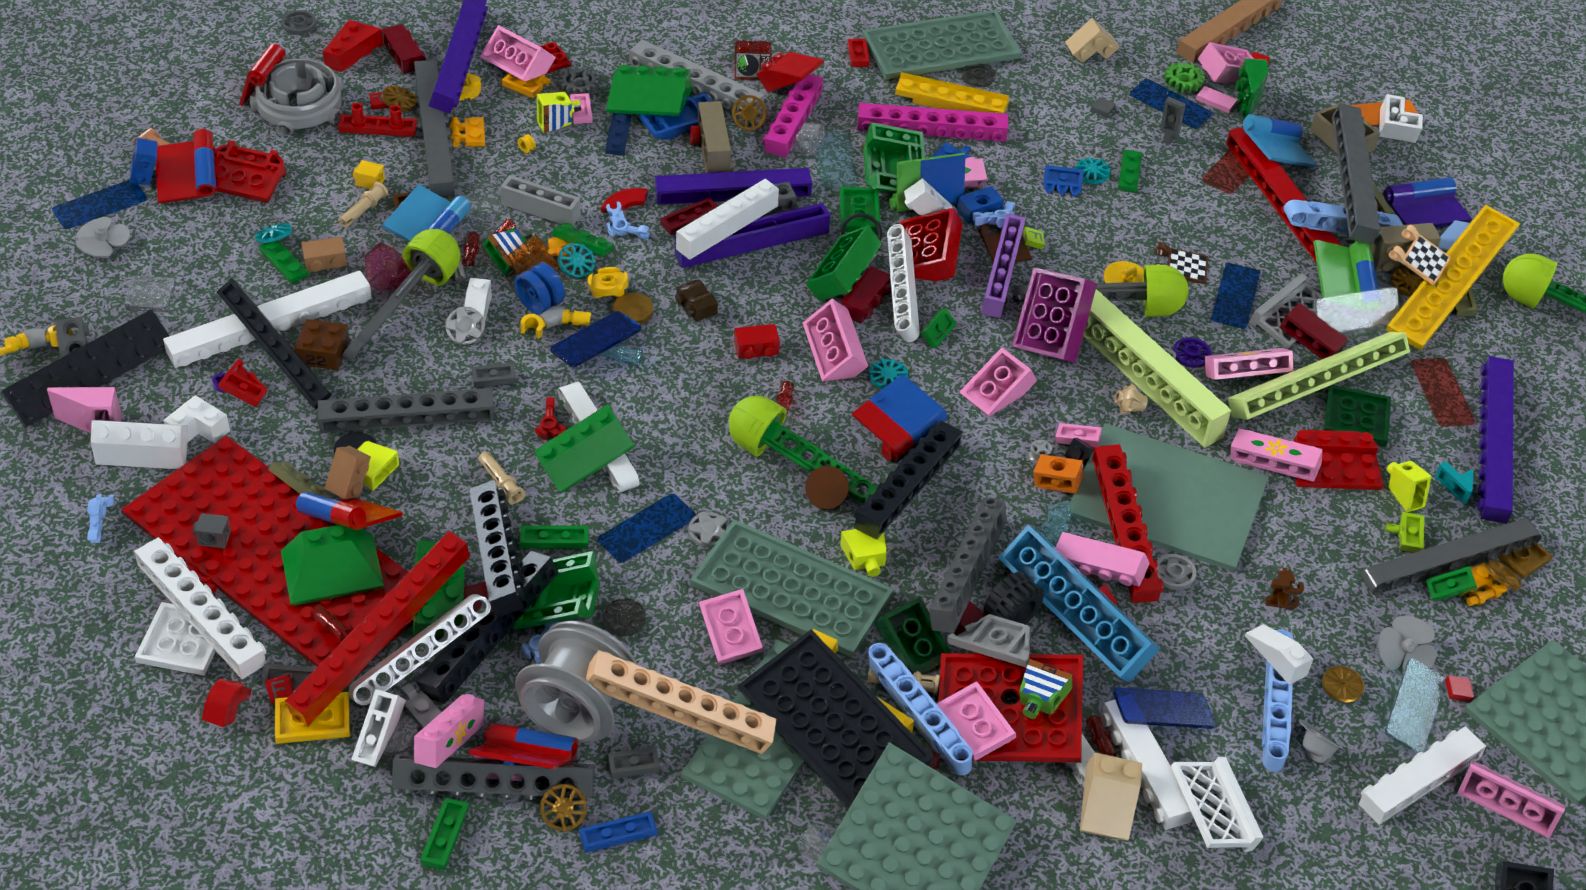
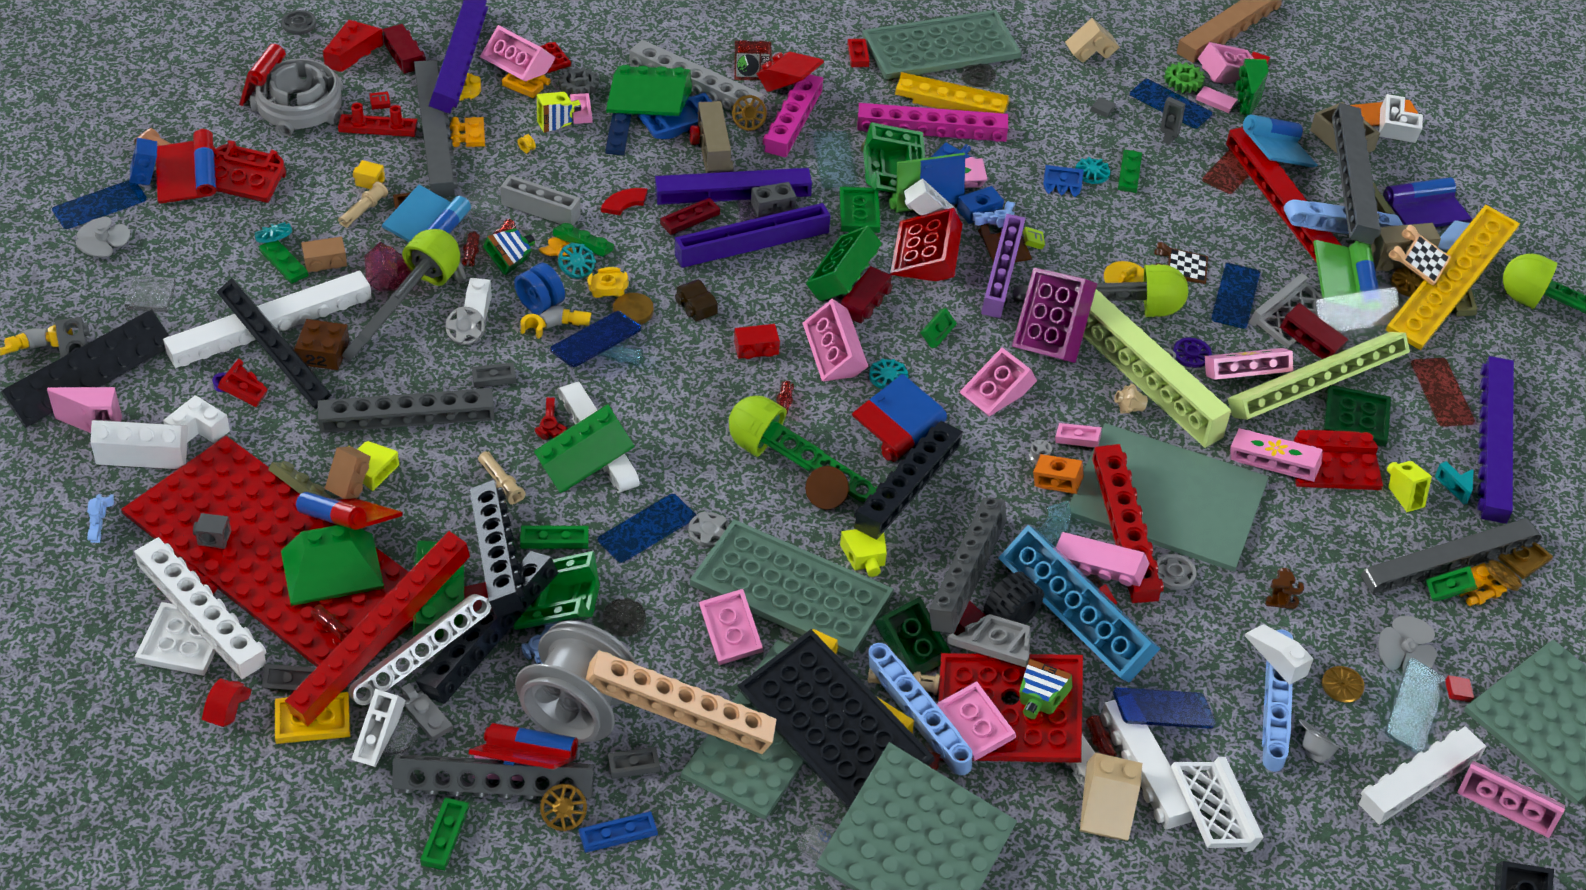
red tile [265,674,294,704] -> none
black tile [333,432,377,455] -> none
pearl gold wheel [381,85,417,112] -> none
bright pink brick [414,694,484,768] -> none
clear orange slope [507,234,560,275] -> none
light blue piece [606,202,650,240] -> none
white brick [676,179,779,260] -> none
clear piece [796,122,825,156] -> none
black tyre [841,213,882,241] -> none
white beam [887,224,920,343] -> none
black plate [1064,437,1094,467] -> none
lime plate [1385,512,1424,553] -> none

